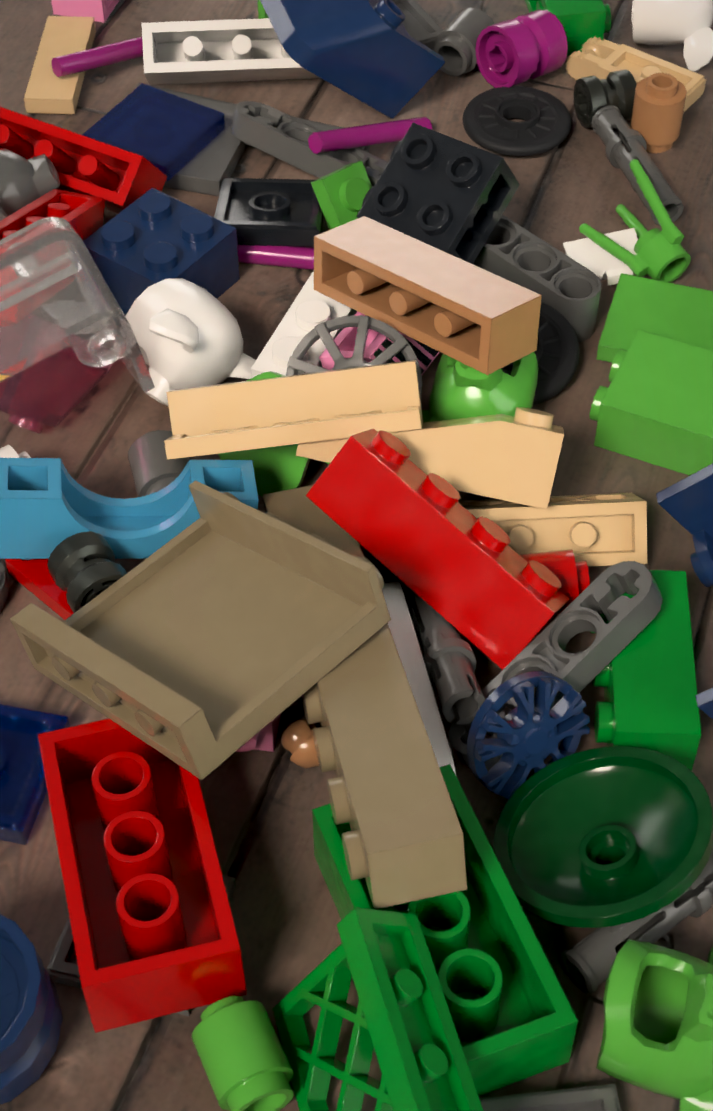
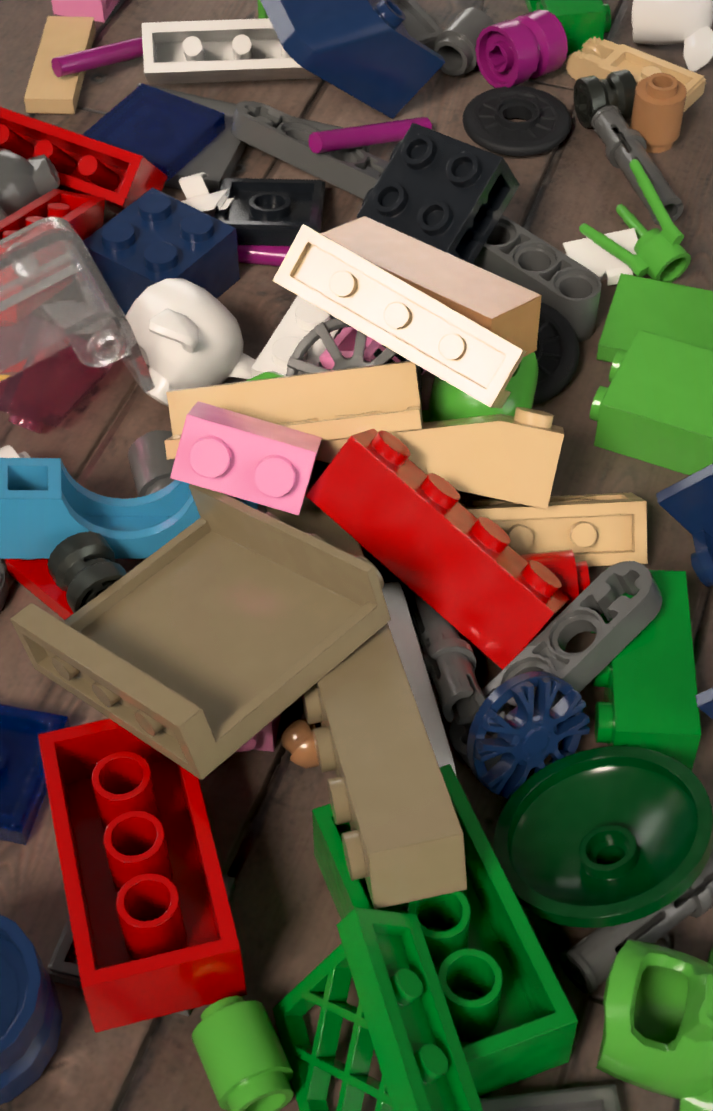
bright green bracket [311,161,372,230] -> none
none -> bright pink brick [170,401,322,516]
none -> white piece [178,172,235,212]
none -> fence [272,224,527,409]

